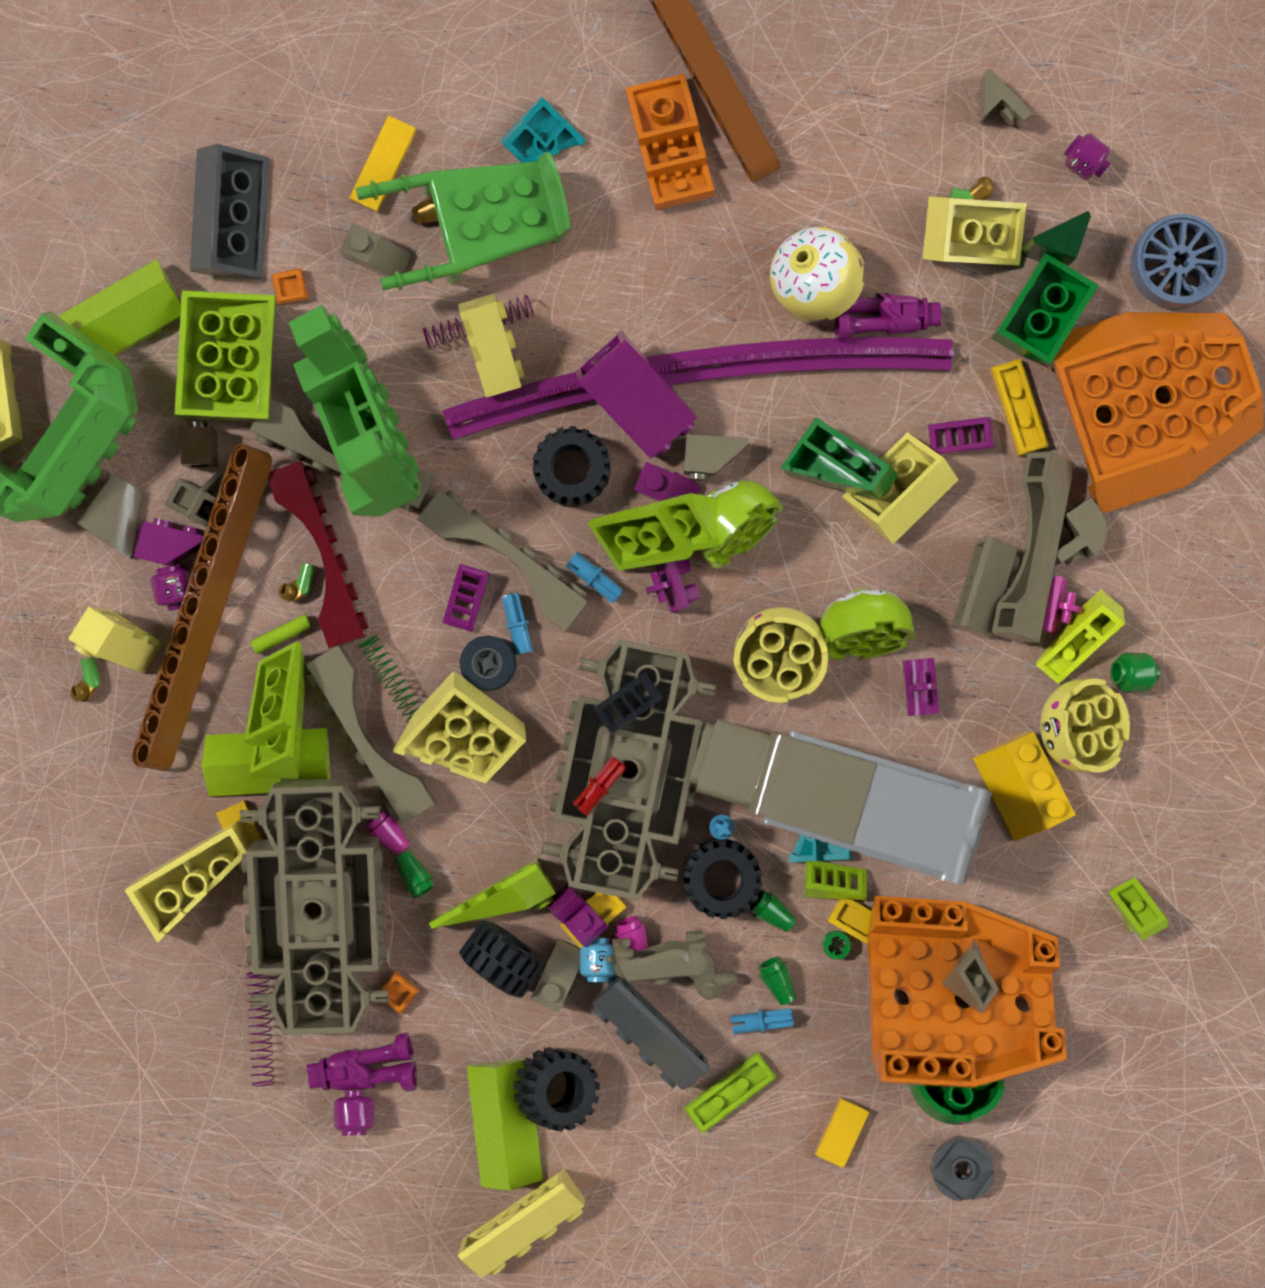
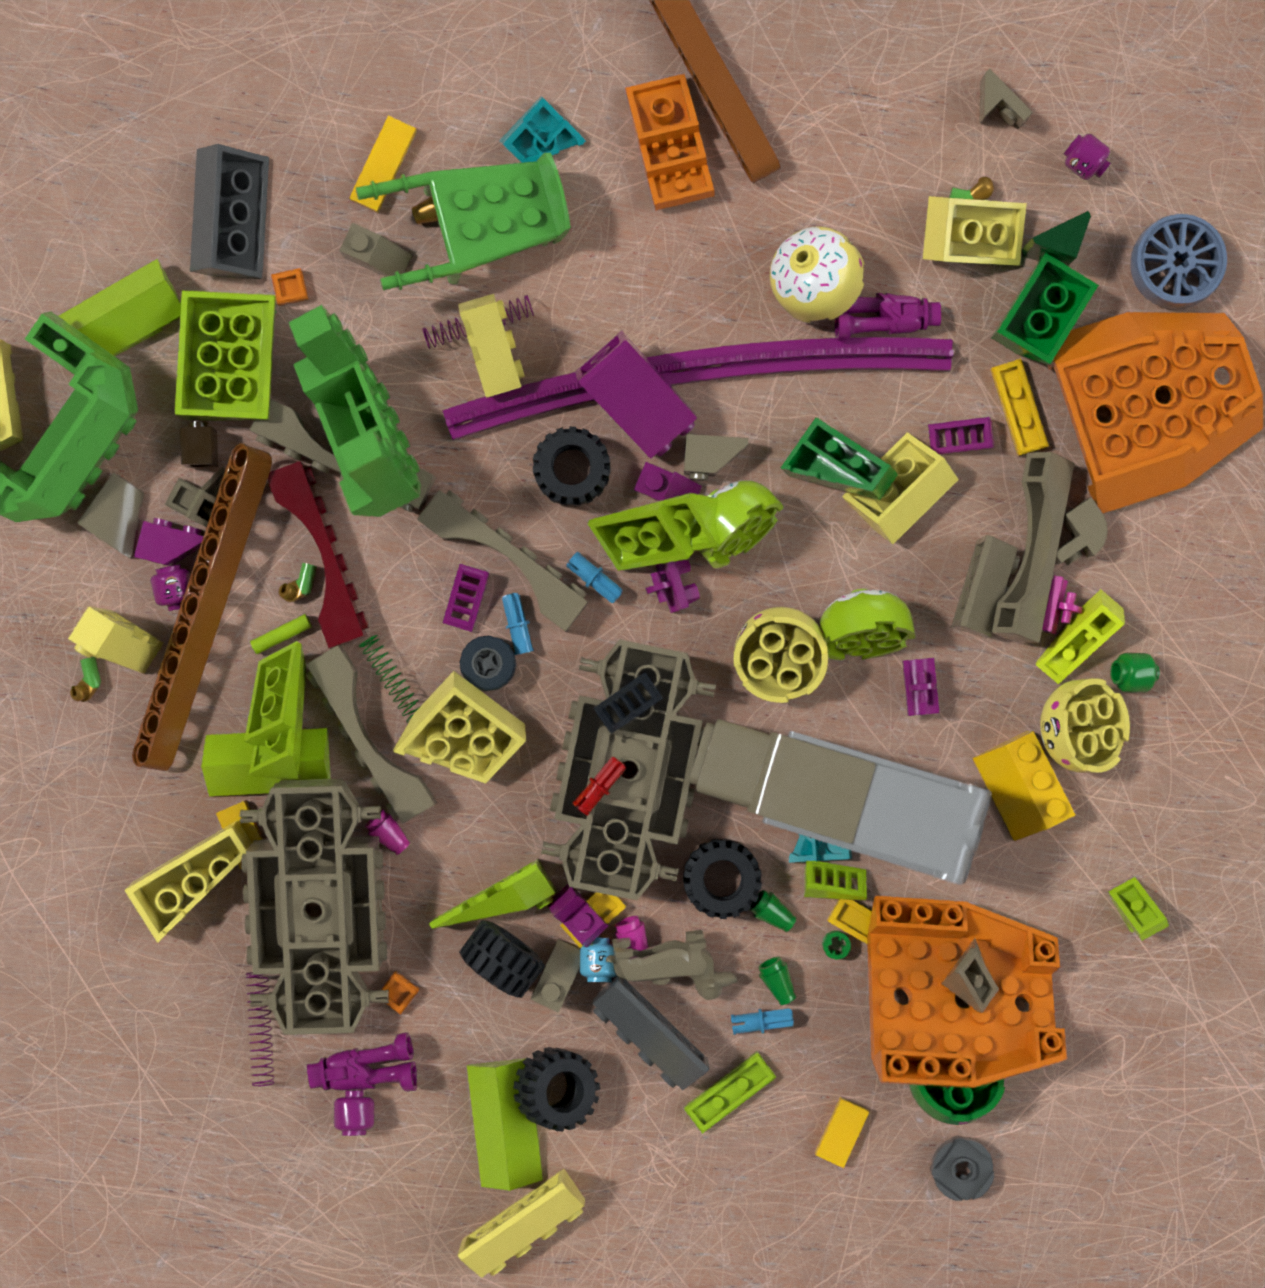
green cone [395,850,435,899] -> none
dark azure axle [709,815,734,839] -> none

